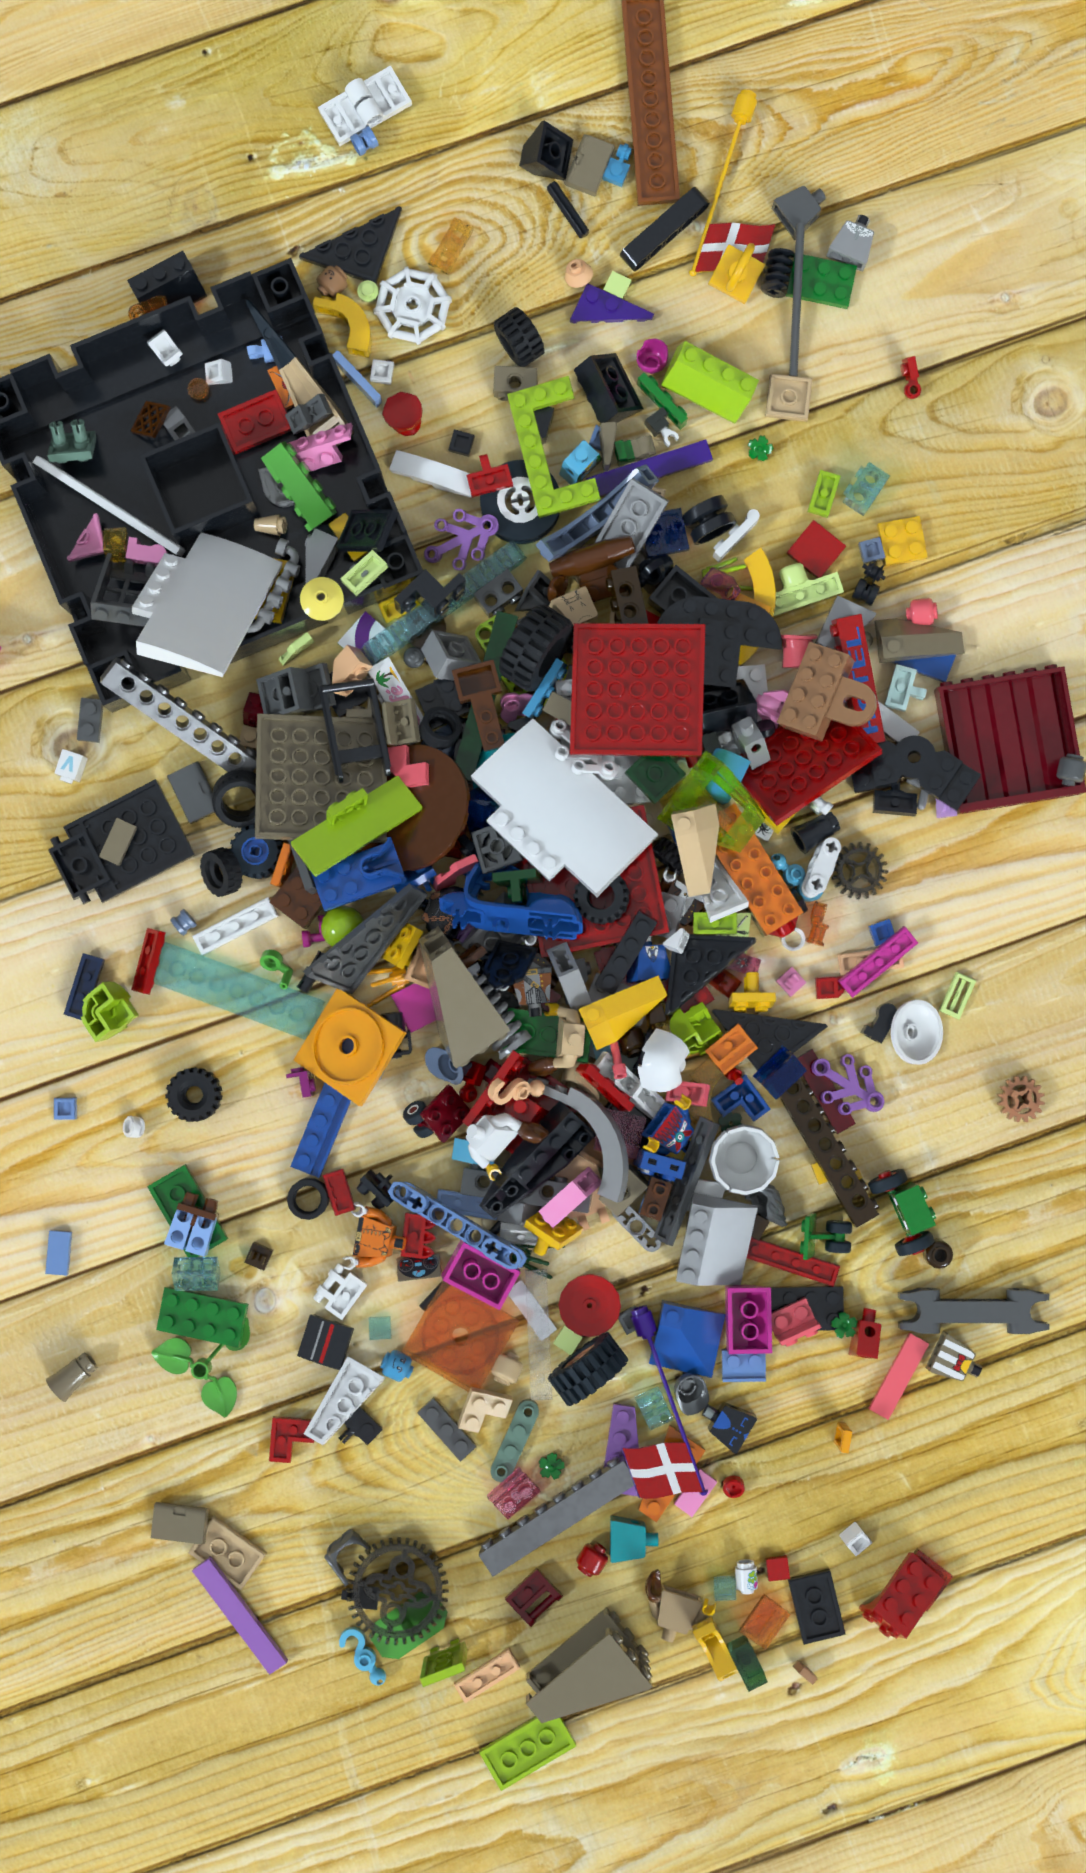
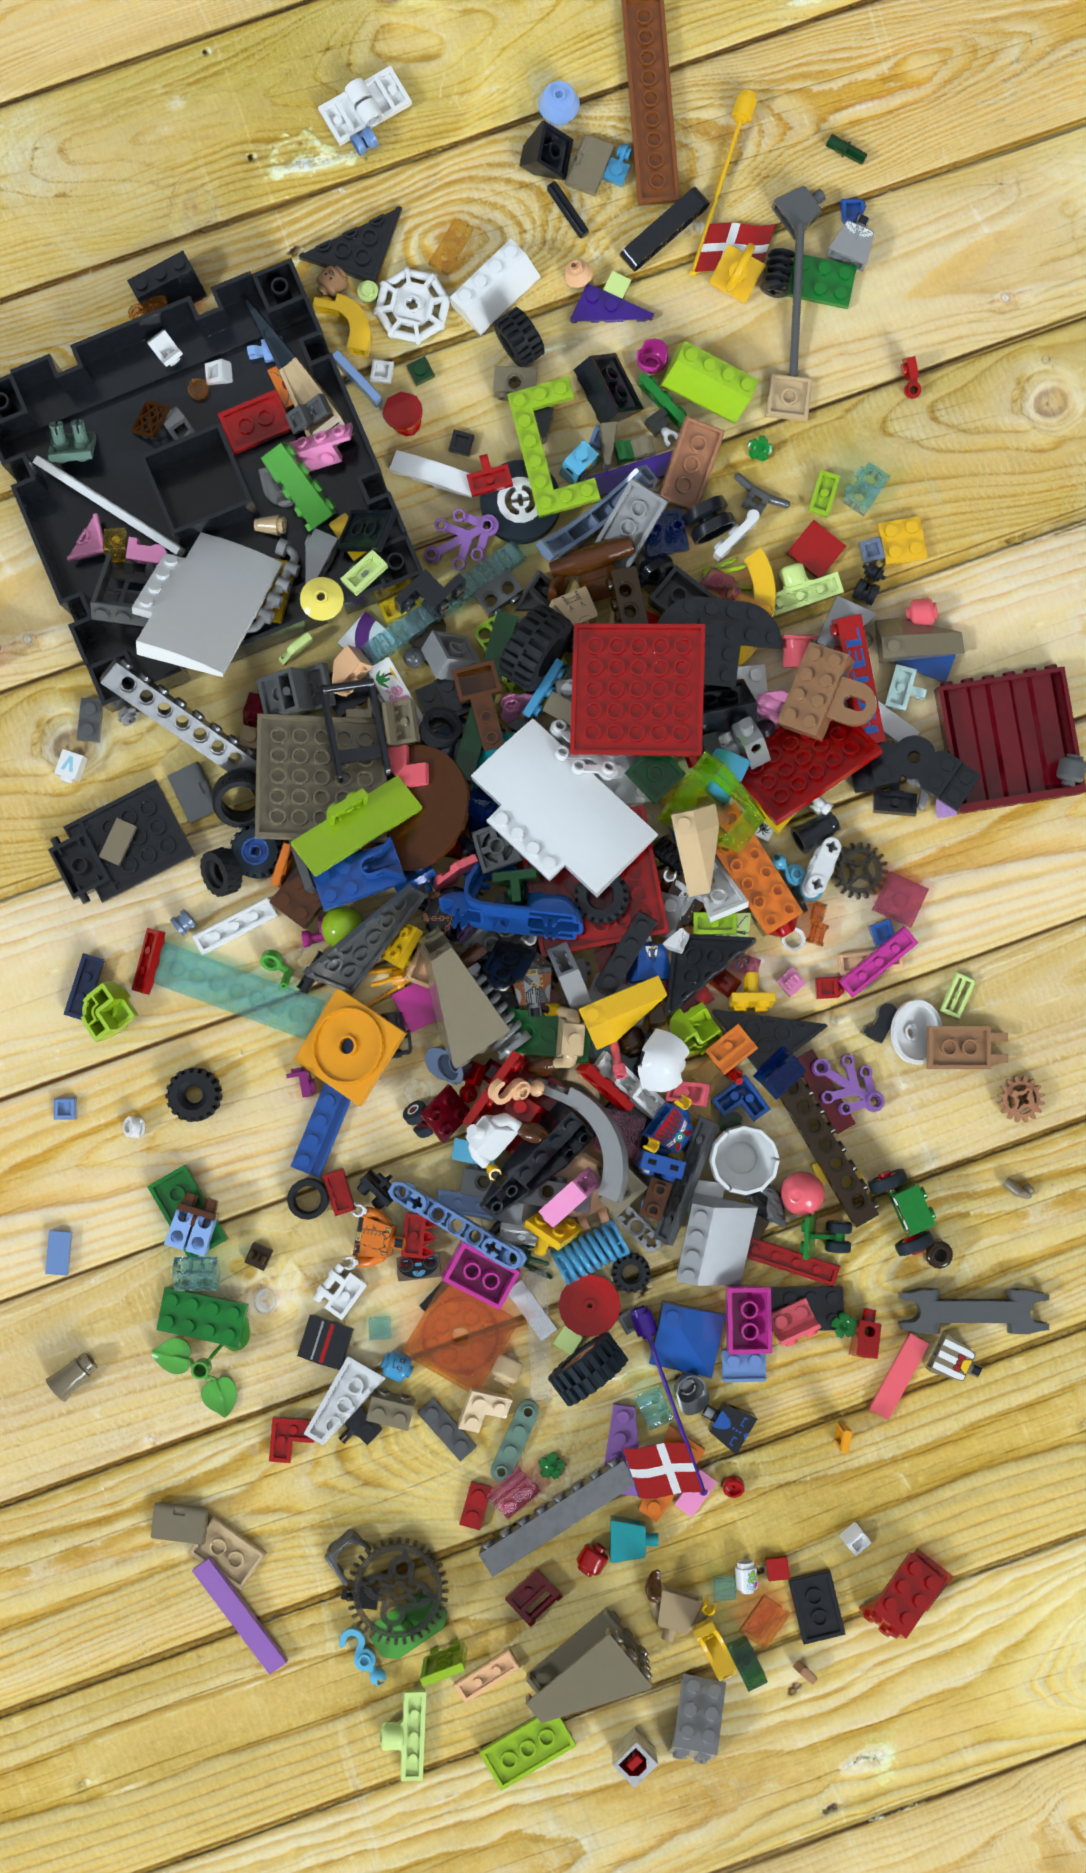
none -> light grey plate [118,705,141,726]
none -> dark tan bracket [366,1388,416,1431]
none -> yellowish green plate [380,1689,426,1781]
none -> dark green plate [406,356,435,386]
none -> white slope [450,239,540,336]
none -> red plate [459,1481,492,1530]
none -> light blue cone [538,81,580,126]
none -> dark azure piece [550,1219,630,1285]
none -> black tyre [611,1252,651,1293]
none -> flat silver piece [611,1727,658,1788]
none -> nougat tile [658,416,725,510]
none -> light grey bracket [668,1674,726,1764]
none -> dark grey piece [734,473,790,517]
none -> coral piece [780,1171,825,1216]
none -> dark green axle [826,133,867,165]
none -> blue tile [840,199,866,224]
none -> clear pink plate [872,871,929,928]
none -> medium nougat tile [926,1026,1008,1069]
none -> dark tan arm [1002,1177,1035,1199]

